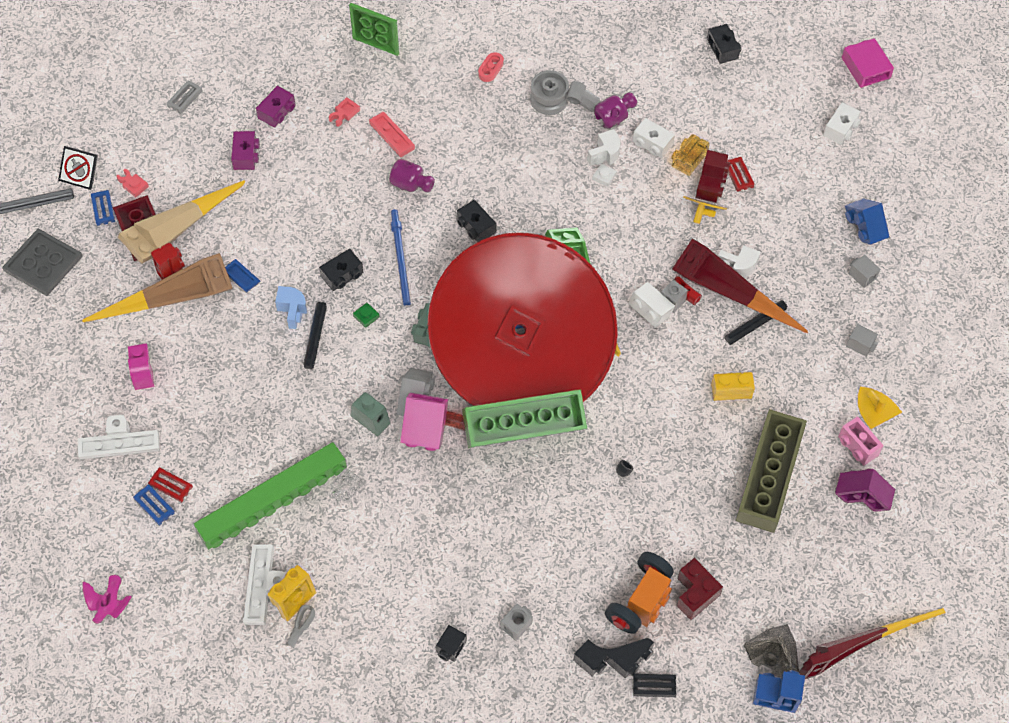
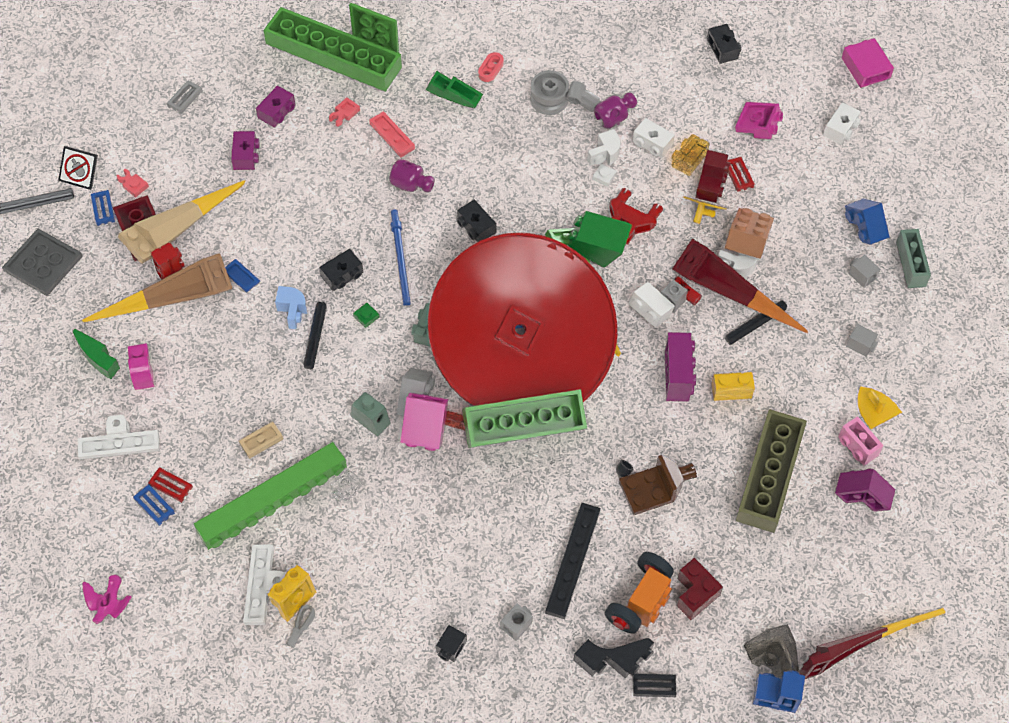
none -> green slope [73,329,120,379]
none -> tan plate [239,422,284,459]
none -> bright green brick [263,7,402,92]
none -> green slope [426,71,483,108]
none -> black plate [545,503,601,620]
none -> green slope [568,211,632,268]
none -> red connector [609,188,663,245]
none -> reddish brown plate [618,455,697,516]
none -> magenta brick [665,332,696,402]
none -> nougat brick [725,208,774,259]
none -> dark pink plate [735,102,783,139]
none -> sand green brick [896,229,931,288]

